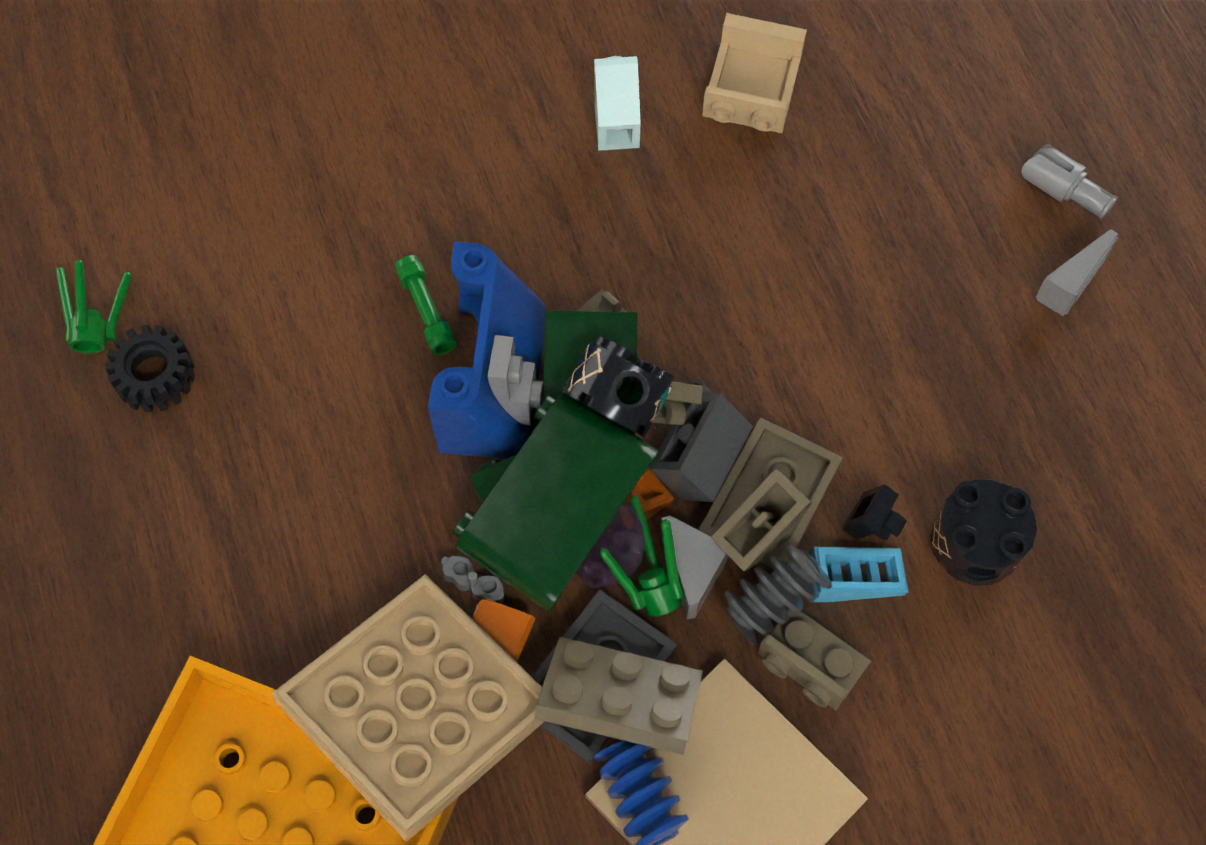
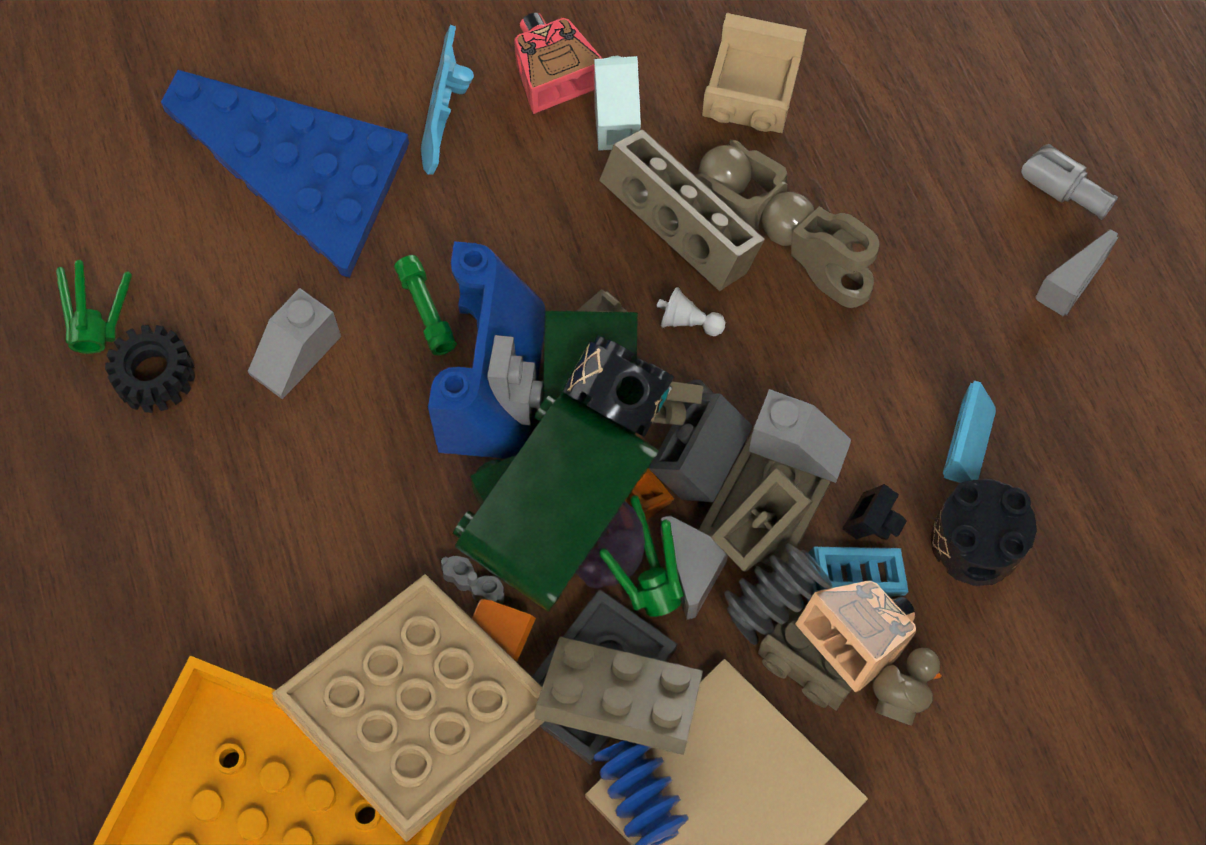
none -> blue wing [161,70,409,278]
none -> light grey slope [248,288,341,399]
none -> medium azure piece [420,25,474,174]
none -> torso [514,13,602,114]
none -> dark tan brick [599,129,765,291]
none -> white piece [657,287,726,336]
none -> dark tan piece [694,139,879,308]
none -> light grey slope [749,389,851,483]
none -> torso [795,580,916,692]
none -> dark tan animal [873,647,942,726]
none -> medium azure slope [943,381,996,483]

